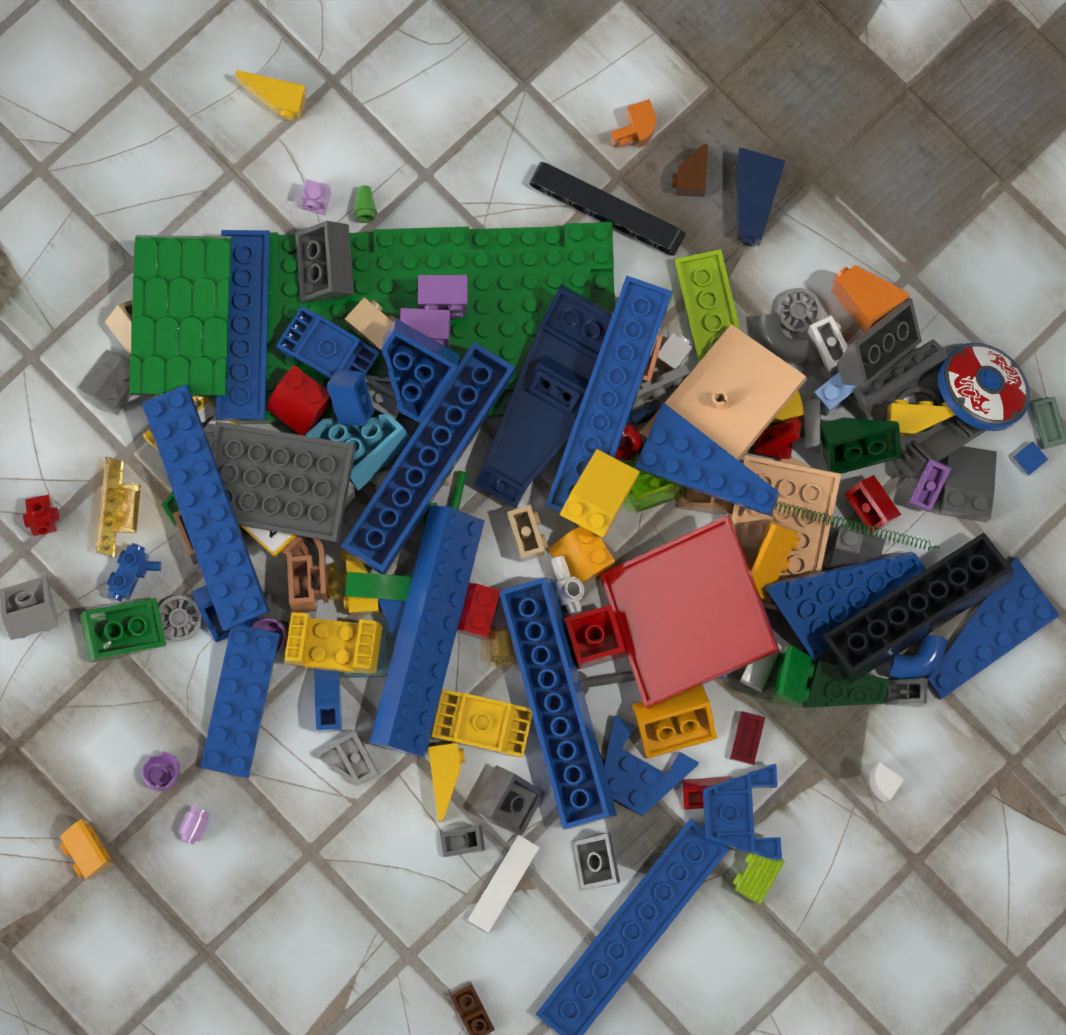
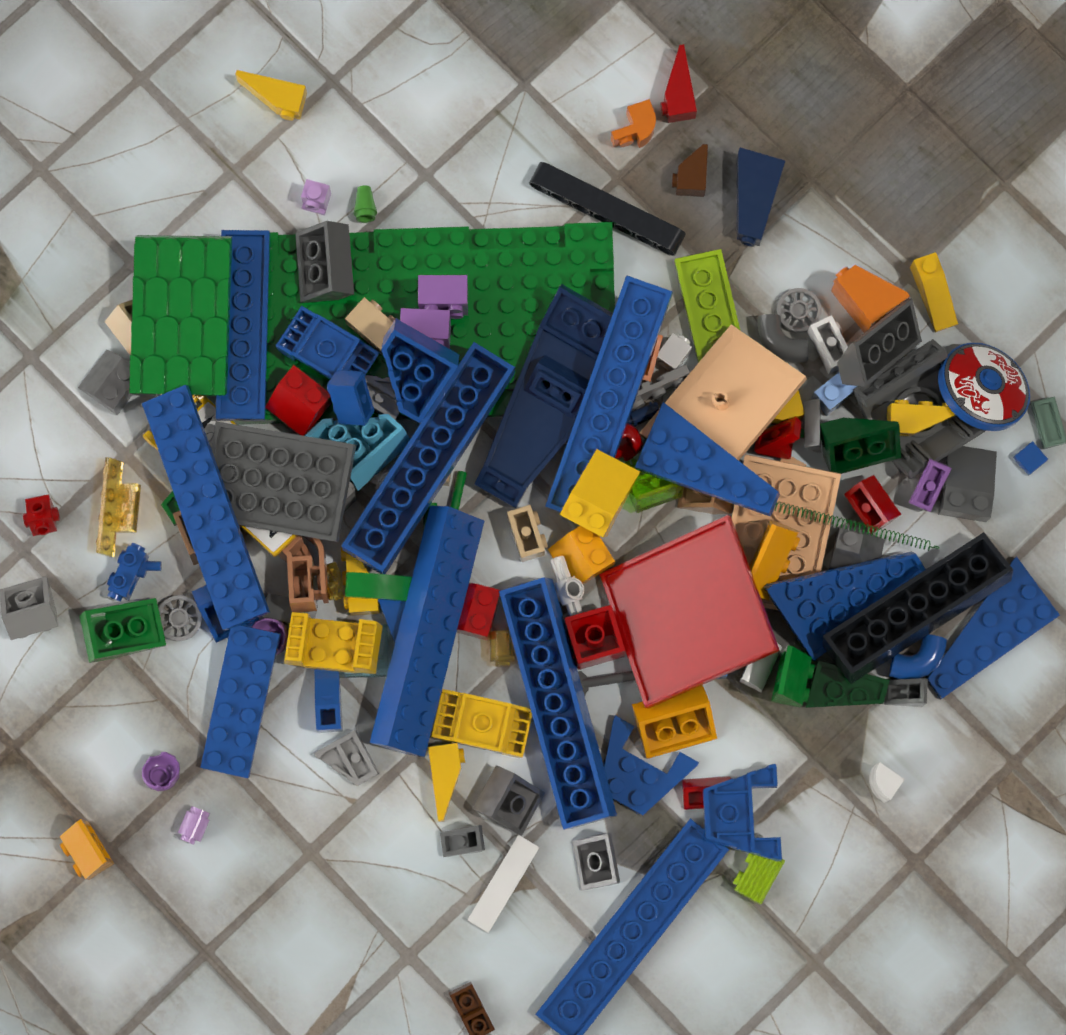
dark red tile [730,711,766,765] -> none
none -> red slope [660,44,697,123]
none -> yellow slope [910,252,958,333]

